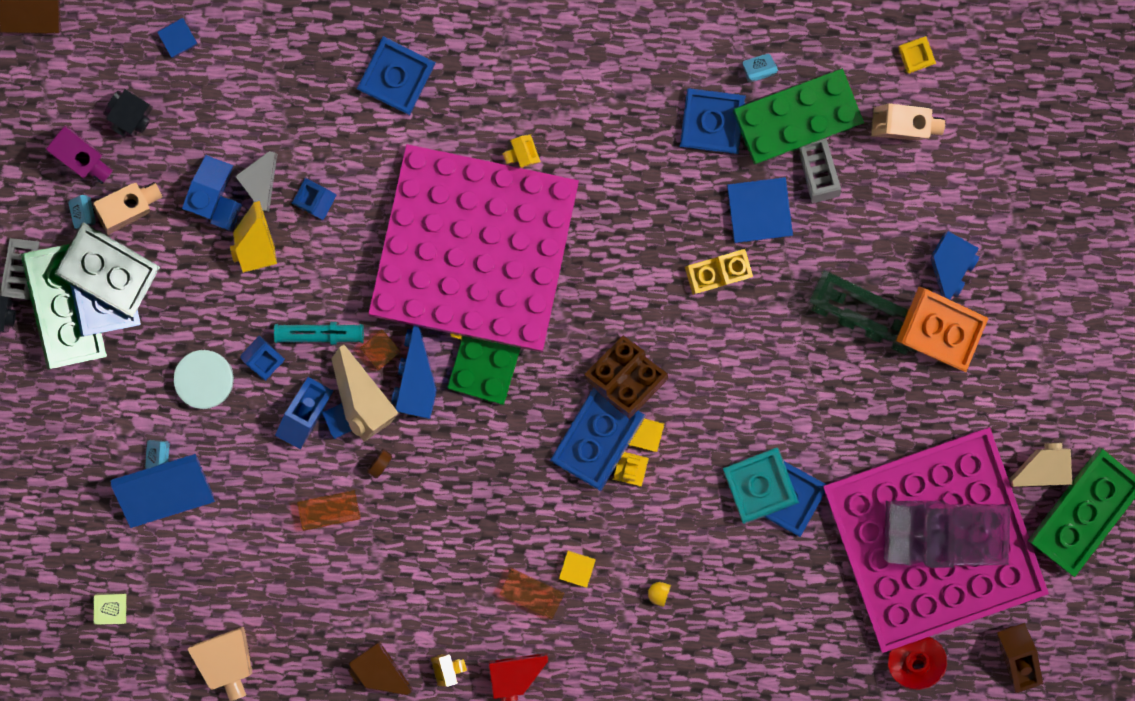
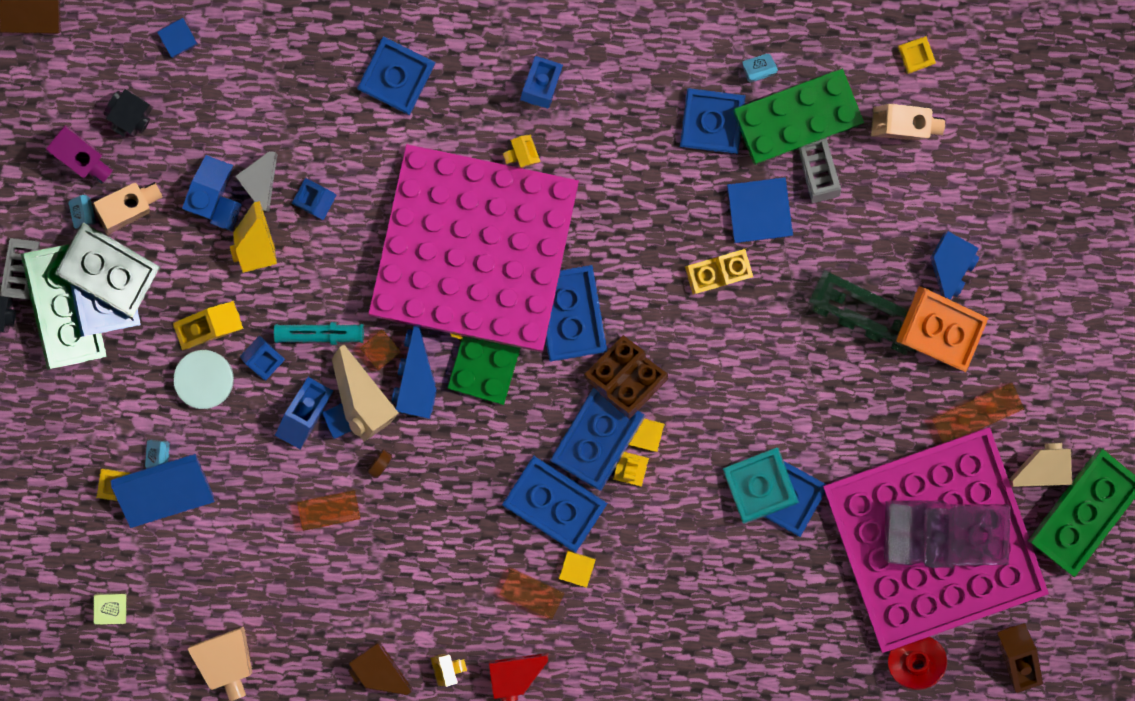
yellow hinge [648,582,671,607] -> none
none -> yellow tile [96,468,131,501]
none -> yellow slope [173,301,243,351]
none -> blue tile [502,456,608,553]
none -> blue slope [520,56,563,109]
none -> blue tile [546,265,607,362]
none -> clear orange tile [931,382,1024,443]

